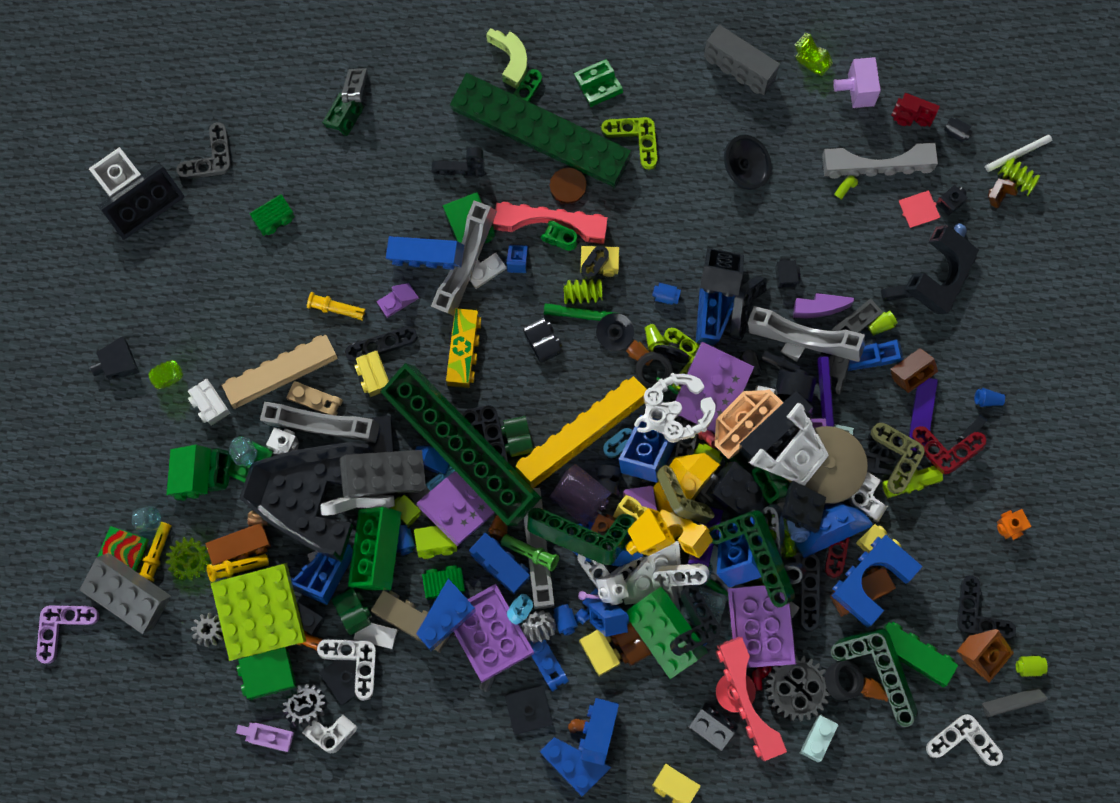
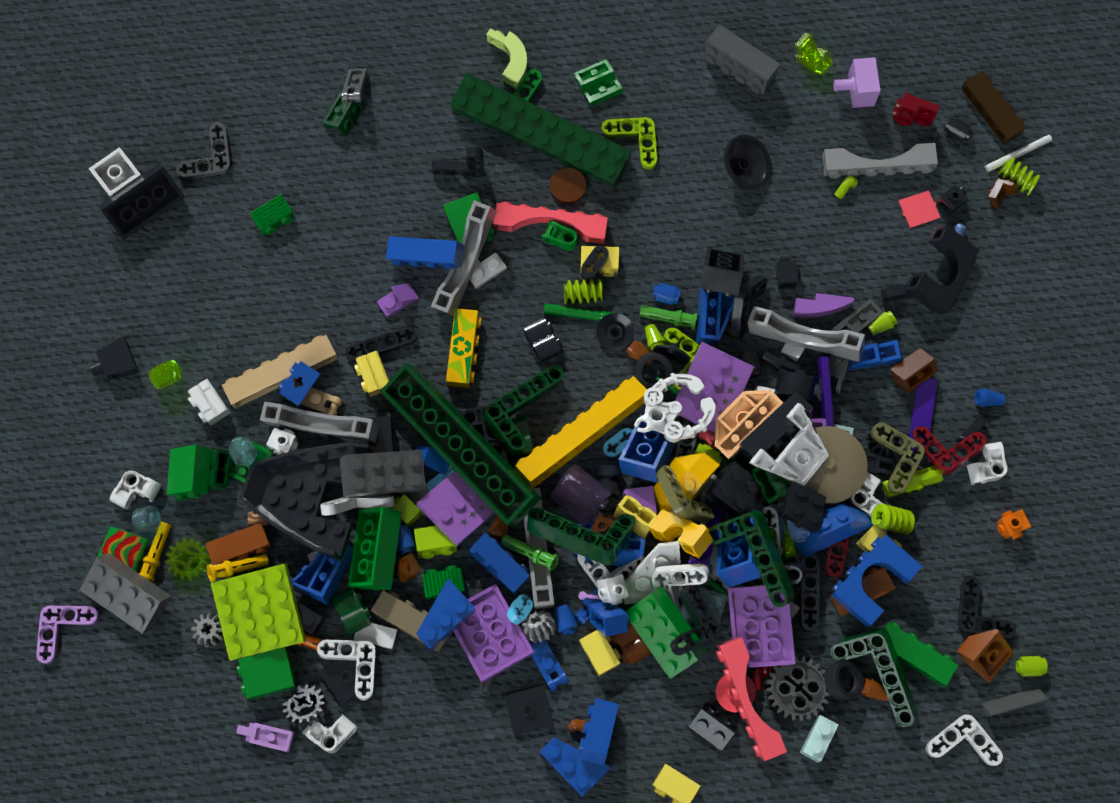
yellow pin [307,292,366,321] -> none
blue slope [507,245,528,273] -> none
yellow torso [625,508,675,556] -> none
none -> white piece [110,471,162,510]
none -> blue brick [278,361,320,406]
none -> reddish brown bracket [394,553,421,583]
none -> dark green beam [483,366,564,457]
none -> bright green pin [639,305,698,330]
none -> lime piece [871,503,915,535]
none -> dark brown brick [961,71,1026,145]
none -> white piece [967,442,1007,485]

